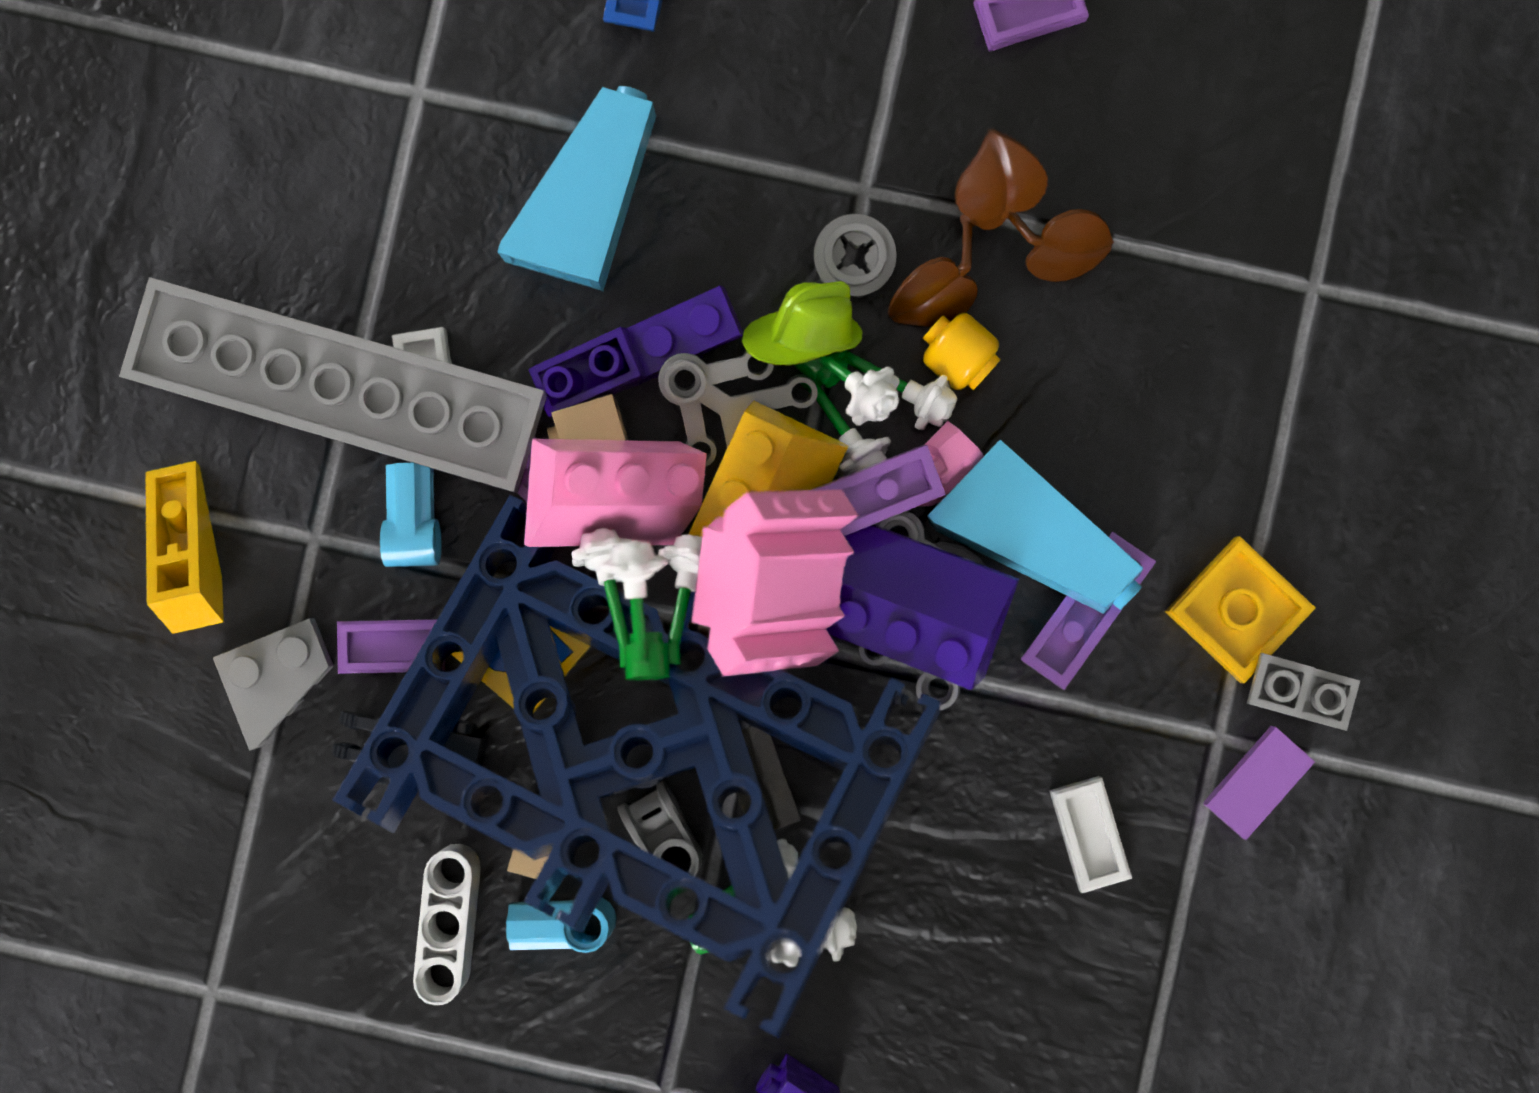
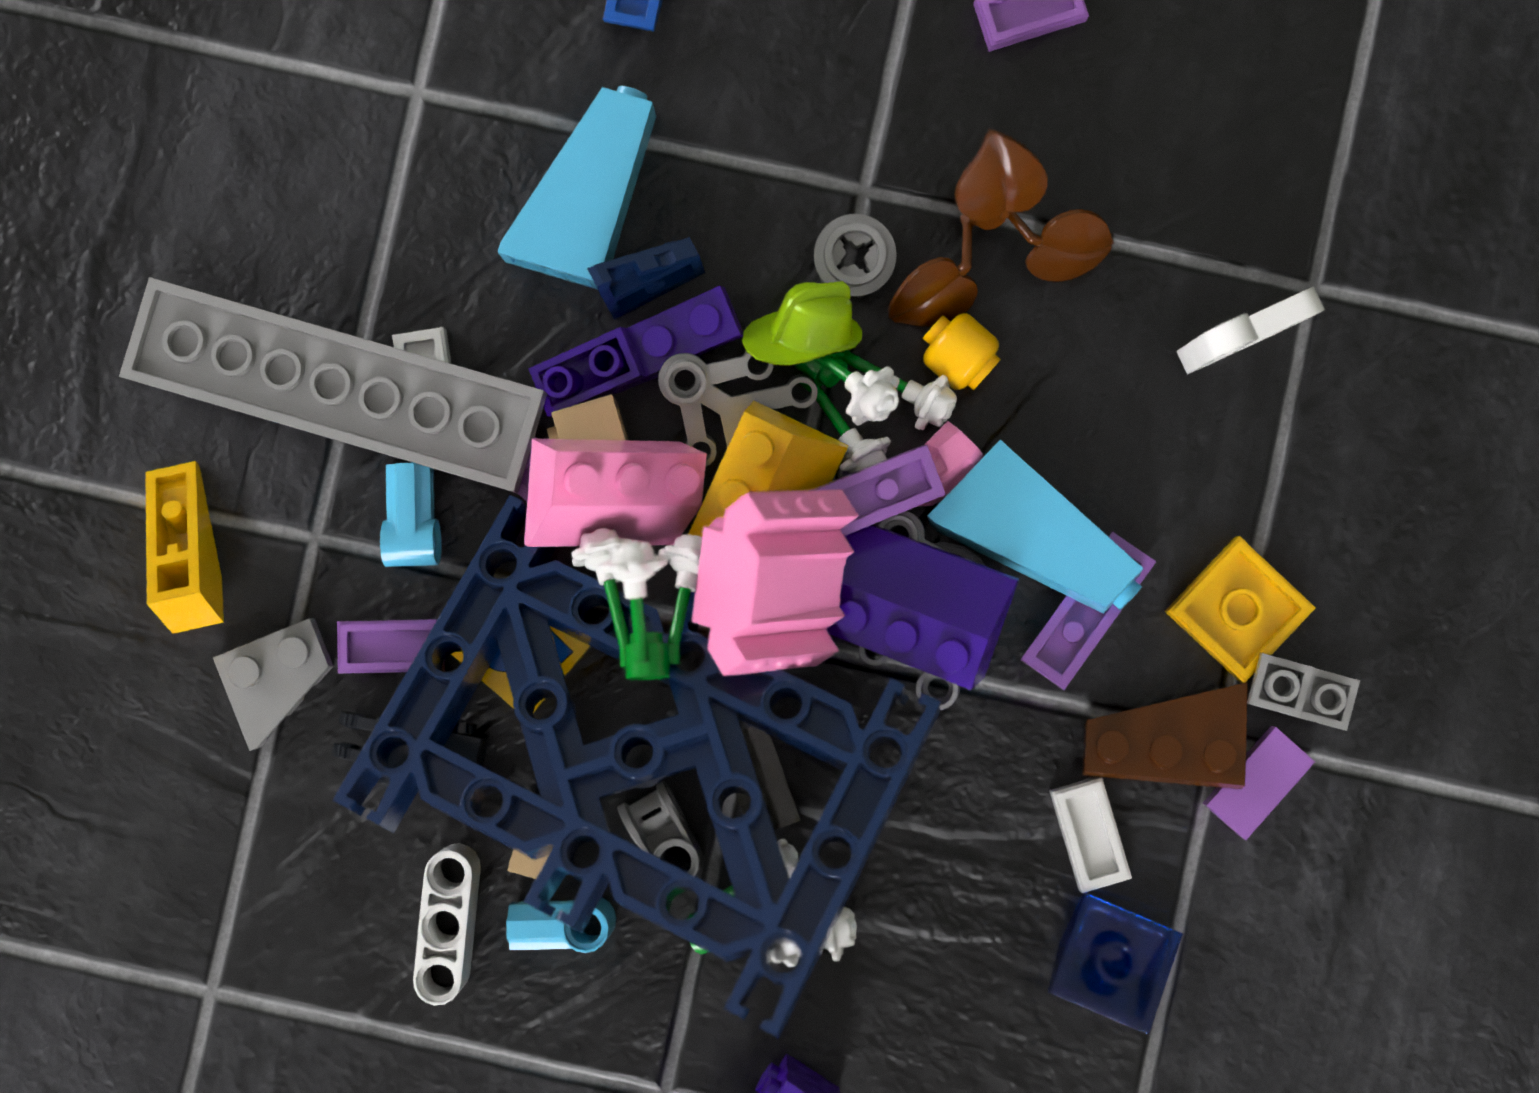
none -> dark blue wing [587,237,705,320]
none -> clear blue slope [1048,893,1183,1035]
none -> reddish brown wing [1082,682,1248,789]
none -> white beam [1176,287,1325,375]

